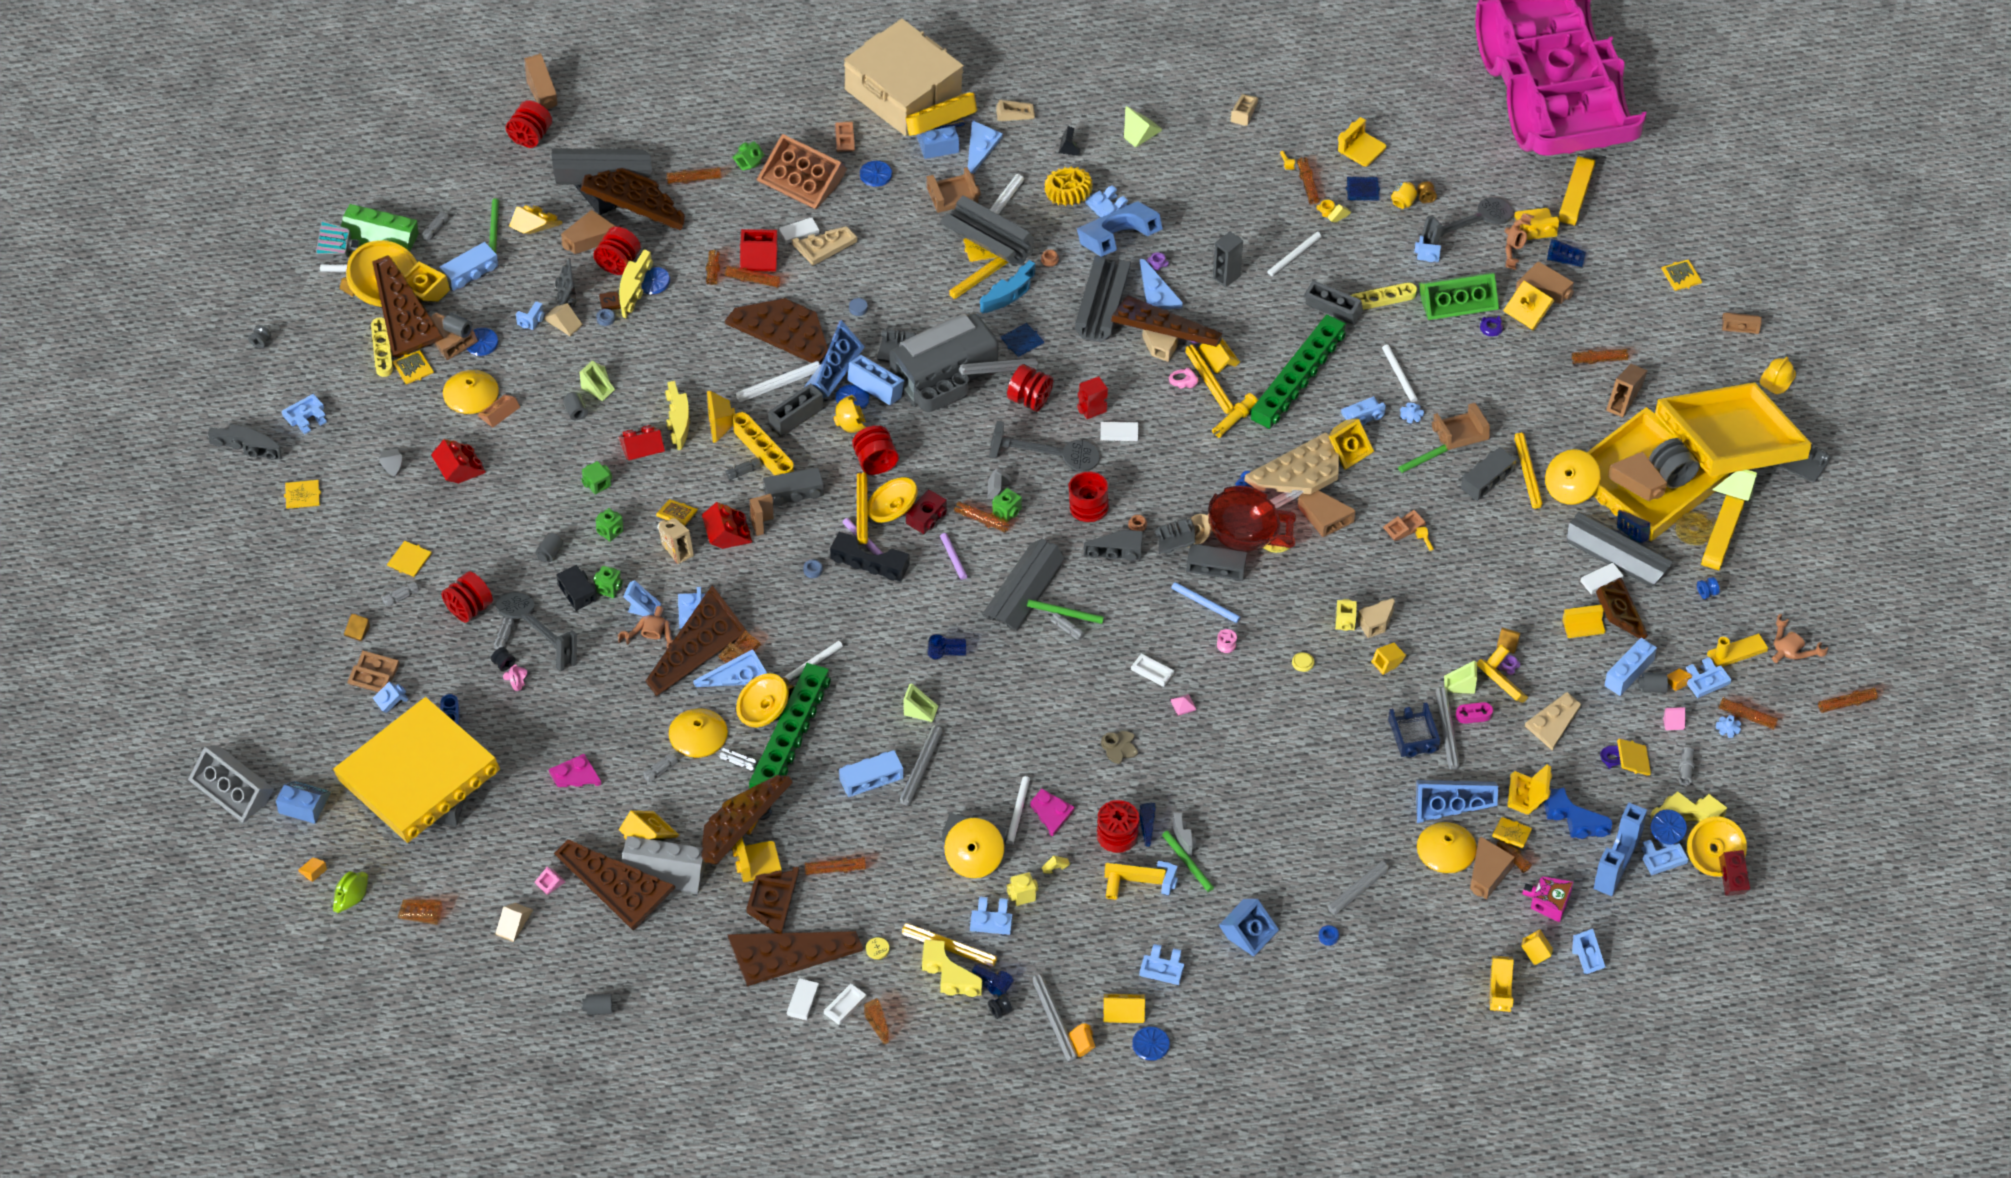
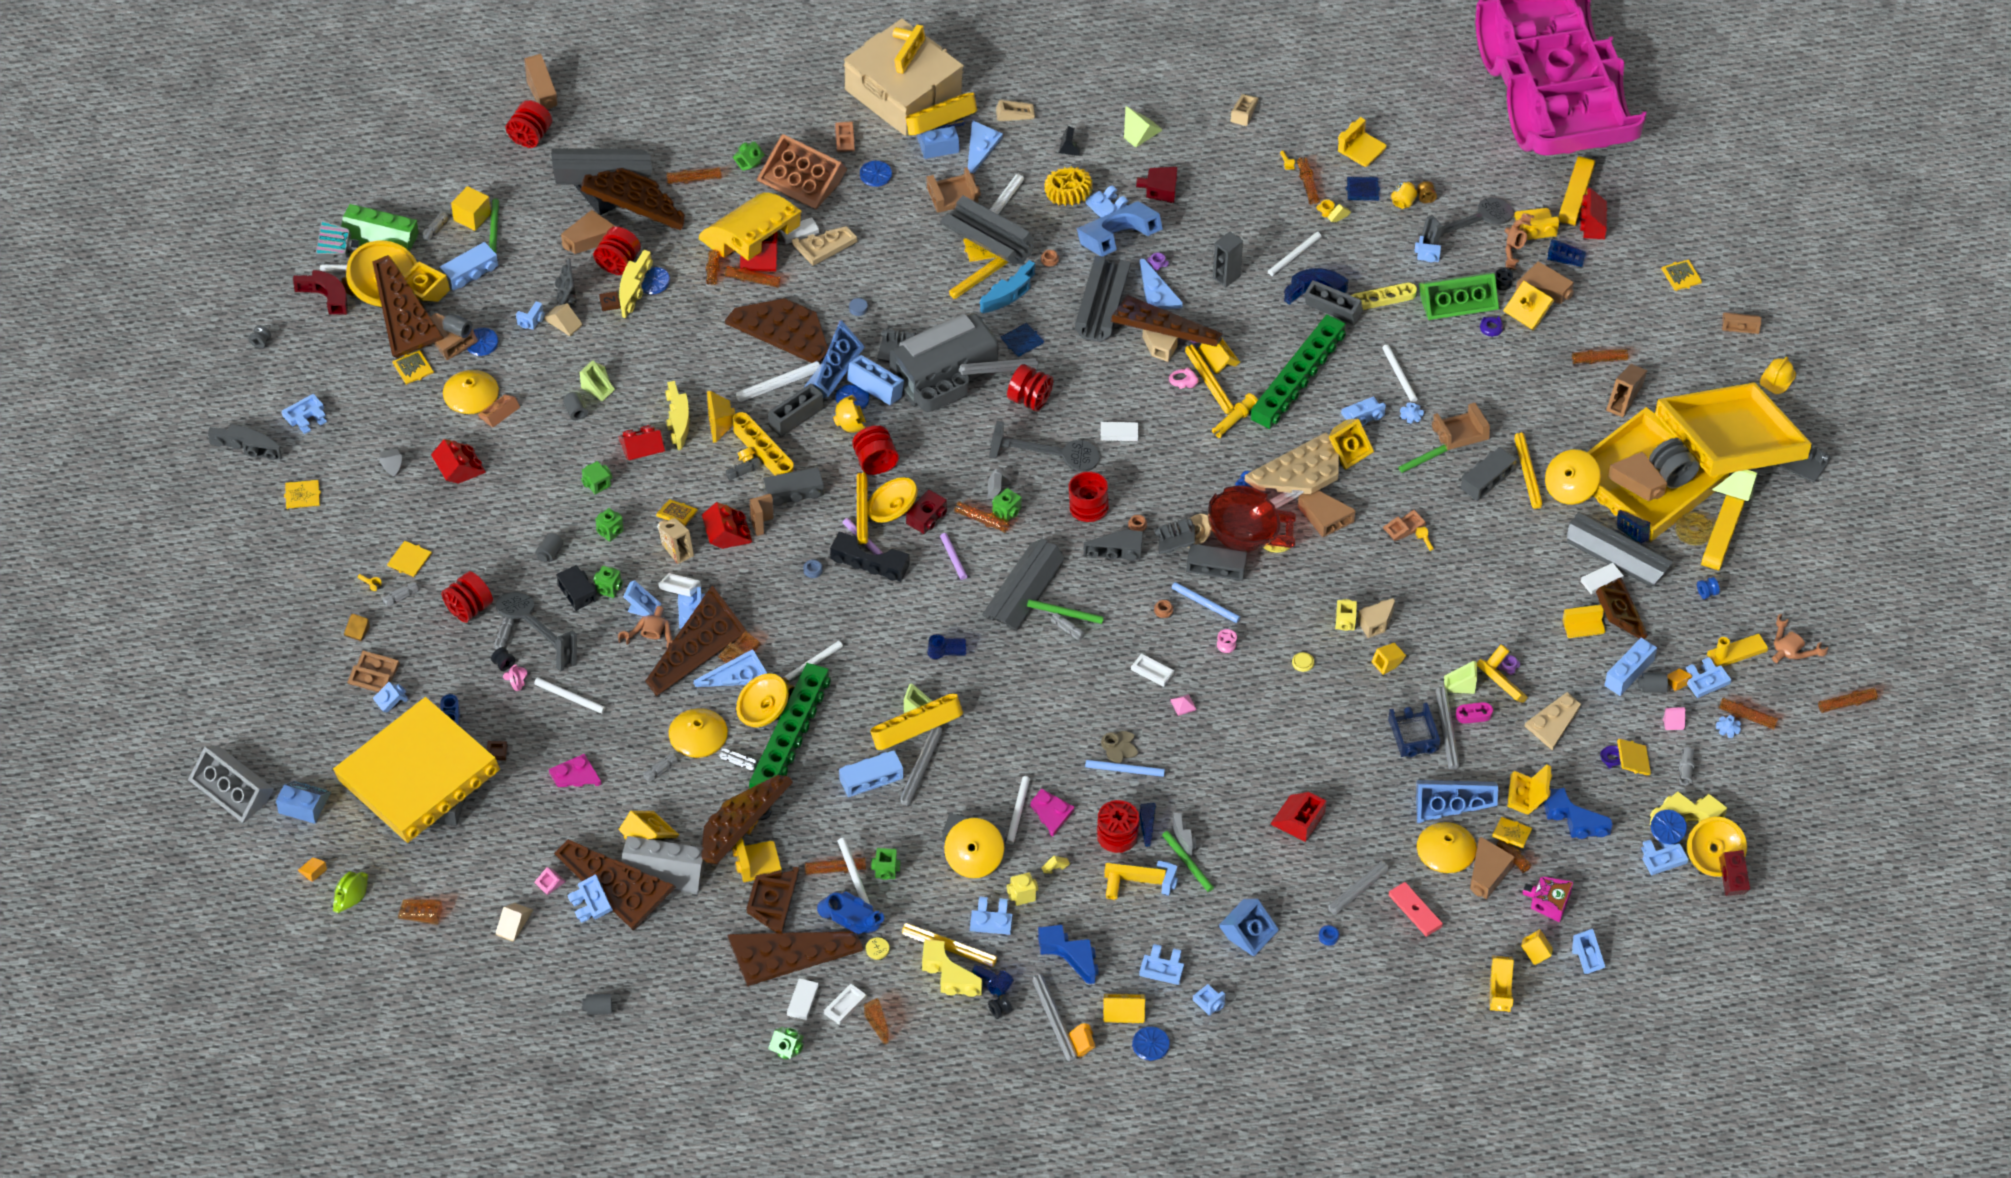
light yellow beam [371,318,393,377] -> none
yellow slope [509,205,563,234] -> none
sand blue tile [596,309,615,326] -> none
red brick [1077,376,1108,419] -> none
pearl gold slope [1497,627,1520,654] -> none
medium blue arch [1594,803,1647,896] -> none
none -> dark red arch [293,270,348,315]
none -> yellow hand [358,574,381,591]
none -> yellow head [451,186,491,231]
none -> reddish brown tile [487,741,508,761]
none -> white bar [534,678,606,714]
none -> light blue plate [567,875,613,923]
none -> white tile [658,573,701,597]
none -> yellow slope [699,193,801,261]
none -> yellow plate [738,447,756,462]
none -> brick [768,1027,804,1059]
none -> blue piece [817,892,884,934]
none -> white bar [838,838,870,904]
none -> yellow beam [870,694,963,750]
none -> bright green brick [871,848,901,880]
none -> yellow piece [893,24,925,74]
none -> blue arch [1038,925,1099,984]
none -> light blue bar [1085,760,1165,777]
none -> dark red torso [1136,167,1177,203]
none -> nougat plate [1154,600,1173,618]
none -> light blue bracket [1193,984,1225,1016]
none -> red slope [1271,792,1326,842]
none -> clear blue arch [1284,268,1349,305]
none -> coral tile [1389,882,1443,937]
none -> black wheel [1495,268,1513,290]
none -> red slope [1580,188,1607,240]

